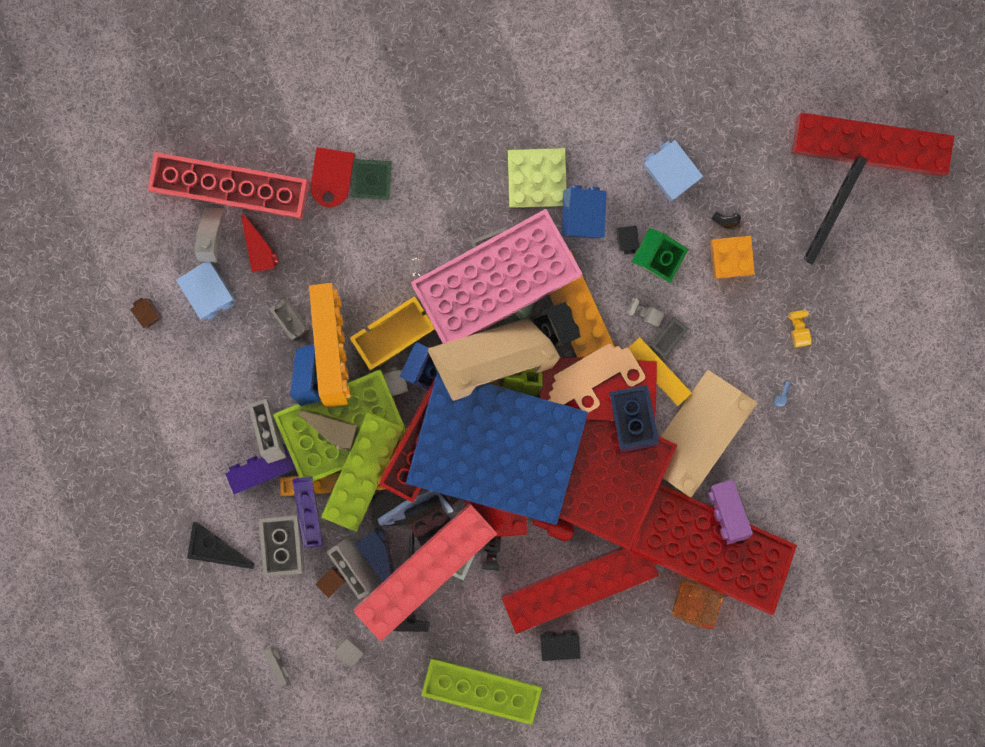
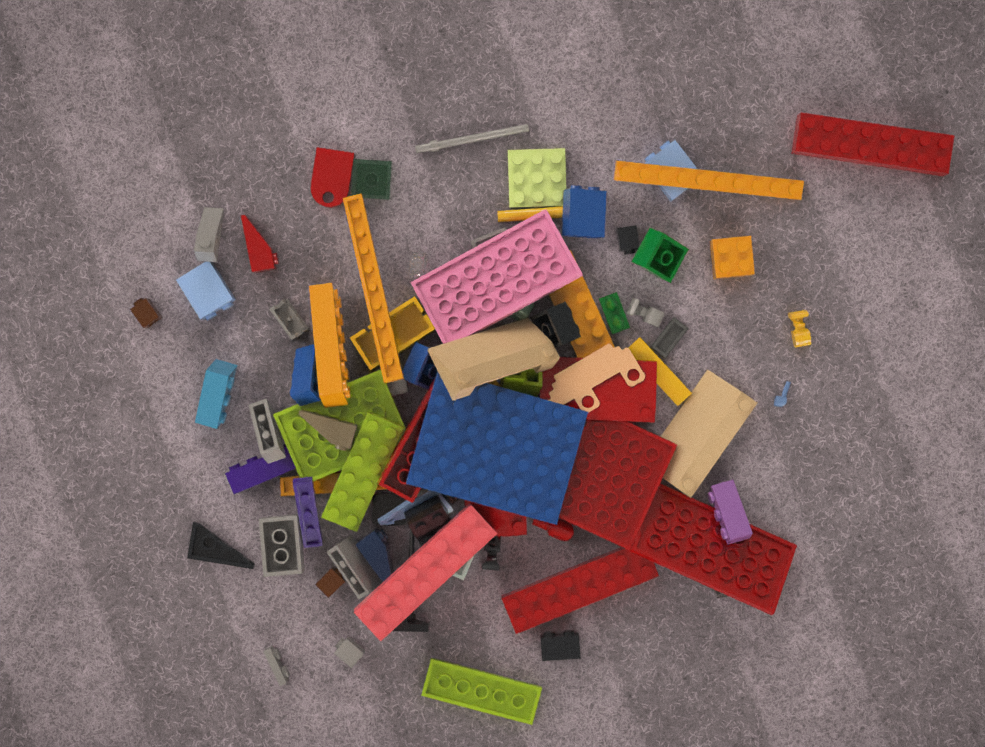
coral brick [148,152,310,220] -> none
dark blue slope [609,385,659,453] -> none
clear orange brick [671,578,724,630] -> none
black arm [711,211,741,229] -> none
black tile [804,155,868,265] -> none
none -> dark azure wedge [195,359,238,429]
none -> light orange plate [343,194,404,384]
none -> light grey bar [415,124,529,153]
none -> yellow piece [497,206,563,222]
none -> green tile [599,292,630,335]
none -> light orange plate [613,160,804,200]

